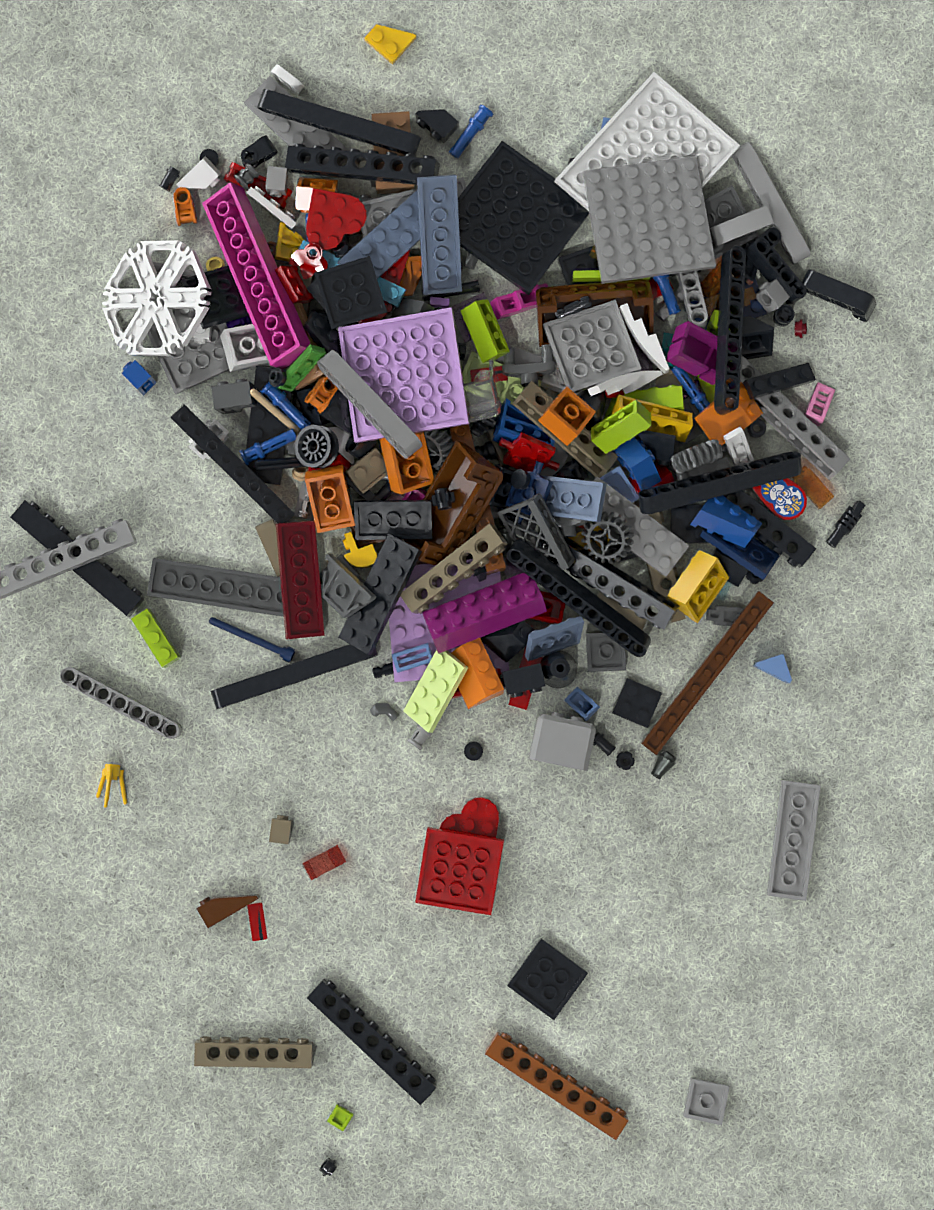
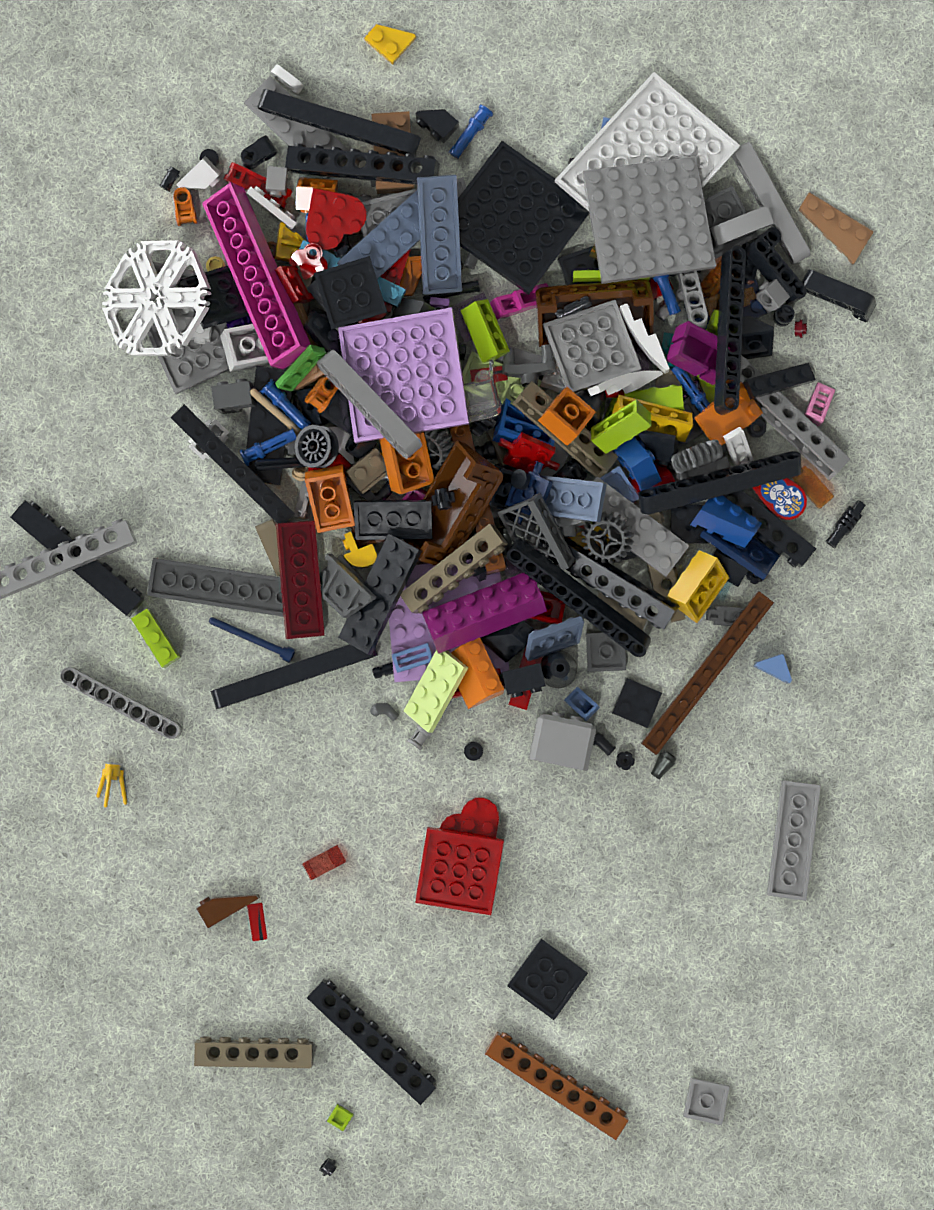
blue brick [122,360,157,396] -> none
dark grey bush [234,164,259,190] -> none
black plate [269,368,287,387] -> none
dark tan brick [269,815,293,844] -> none
none -> medium nougat wing [798,192,874,265]

